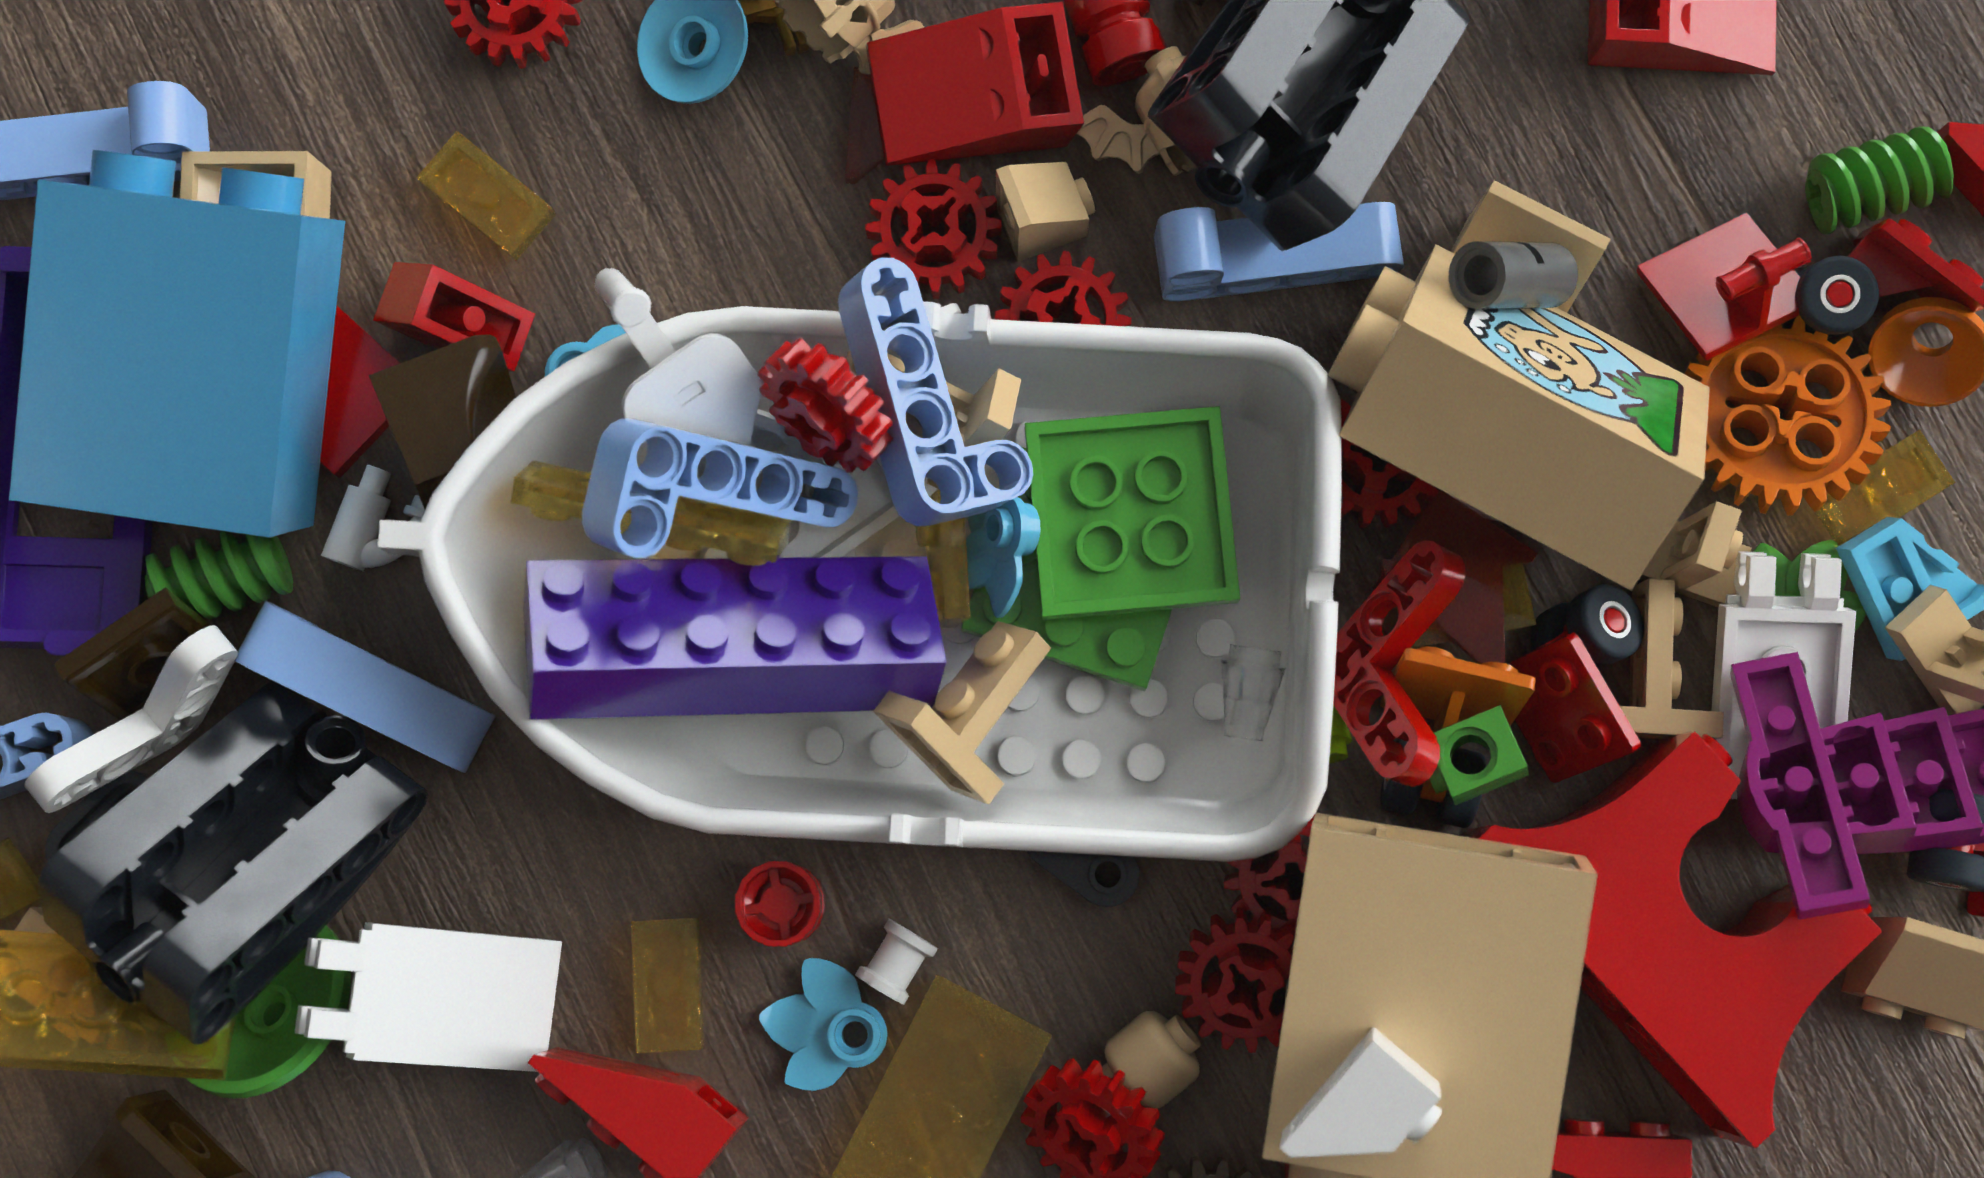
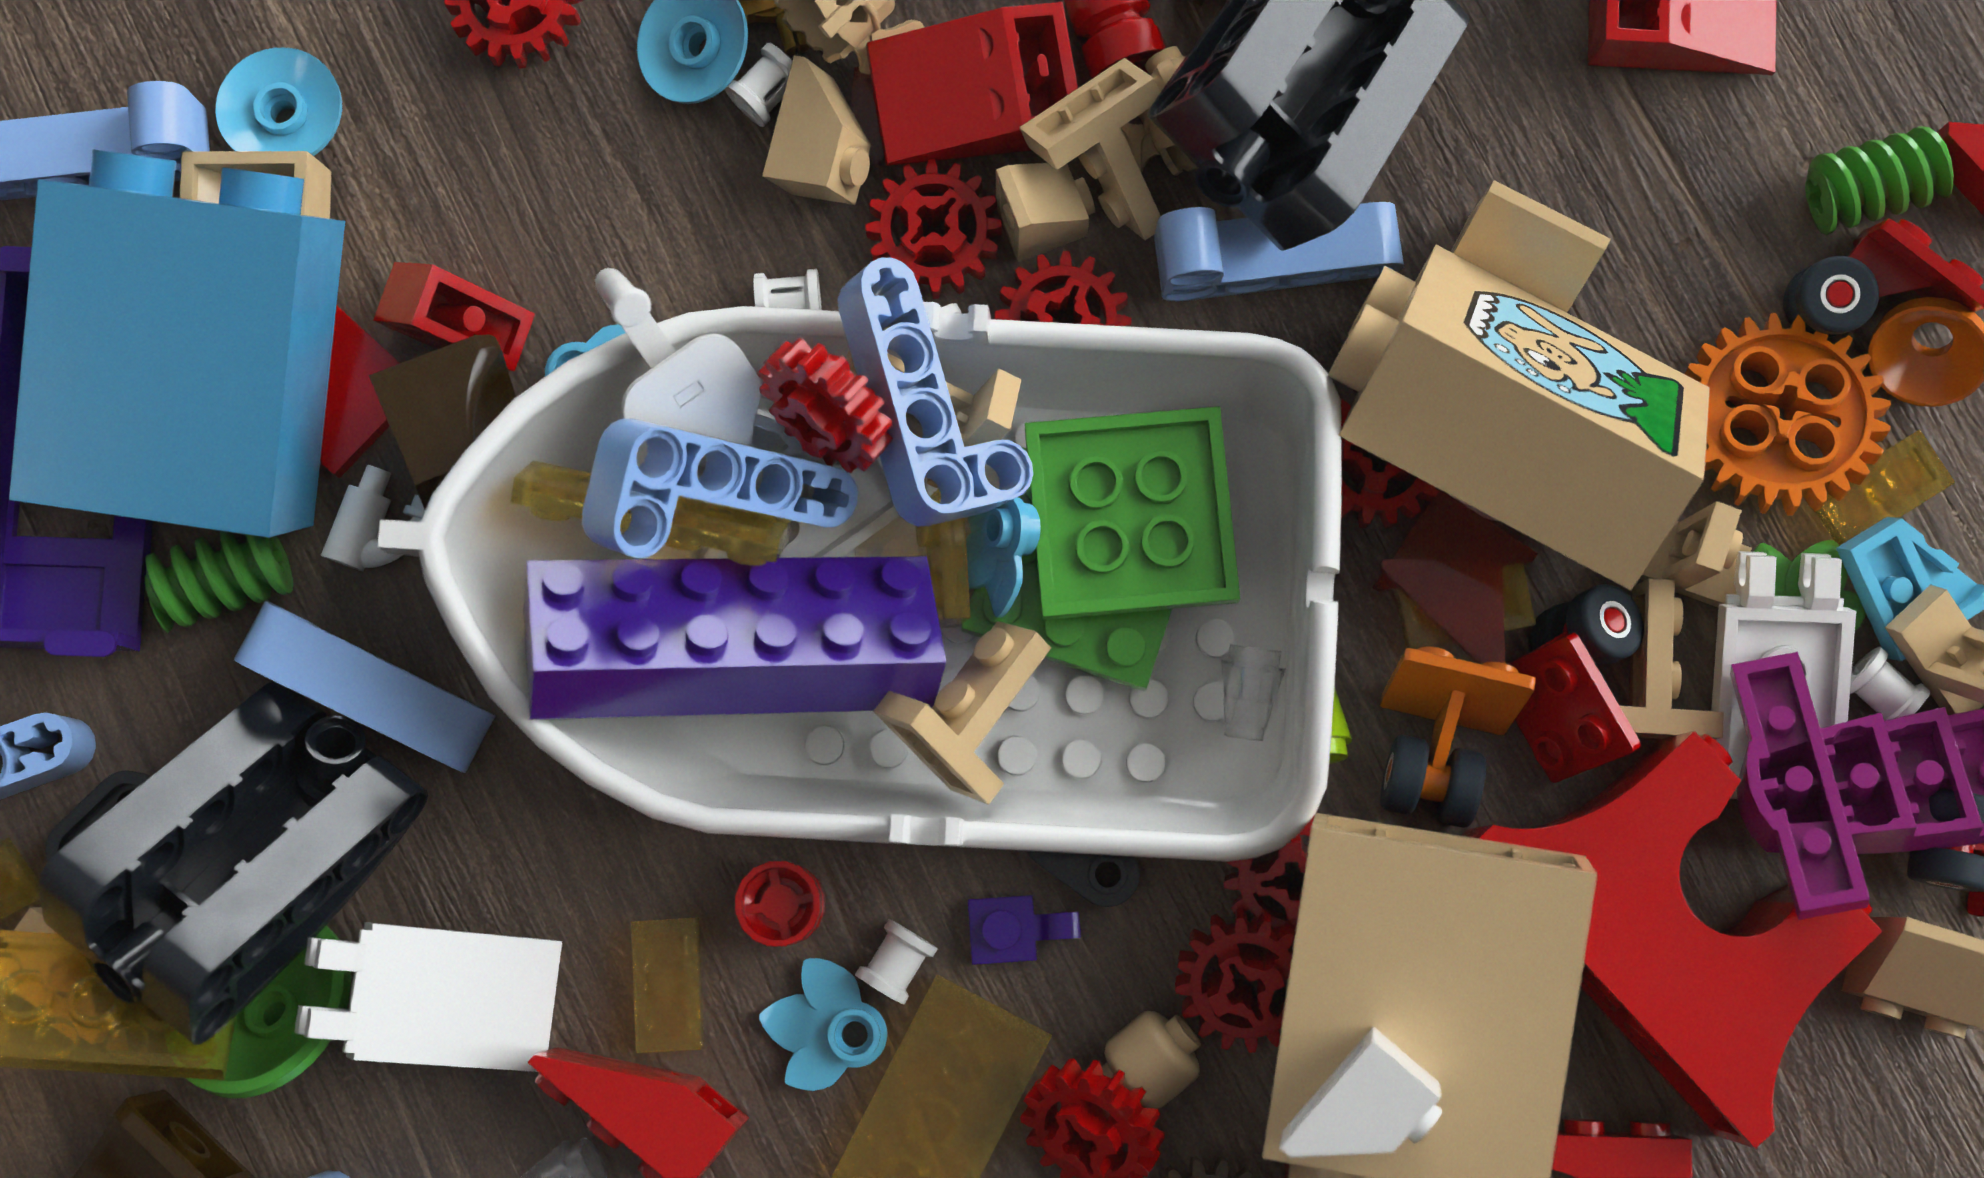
white beam [25,625,238,813] -> none
dark brown plate [54,587,232,720] -> none
clear yellow plate [416,131,556,261] -> none
red beam [1333,540,1465,787] -> none
bright green brick [1429,705,1529,806] -> none
dark grey pin [1448,241,1578,309] -> none
plate [1637,213,1812,361] -> none
none -> medium azure dish [216,47,342,156]
none -> white bush [725,43,793,127]
none -> white bush [754,269,822,310]
none -> tan slope [762,56,871,205]
none -> dark purple plate [968,895,1081,965]
none -> tan bracket [1019,58,1160,240]
none -> white bush [1850,646,1930,721]

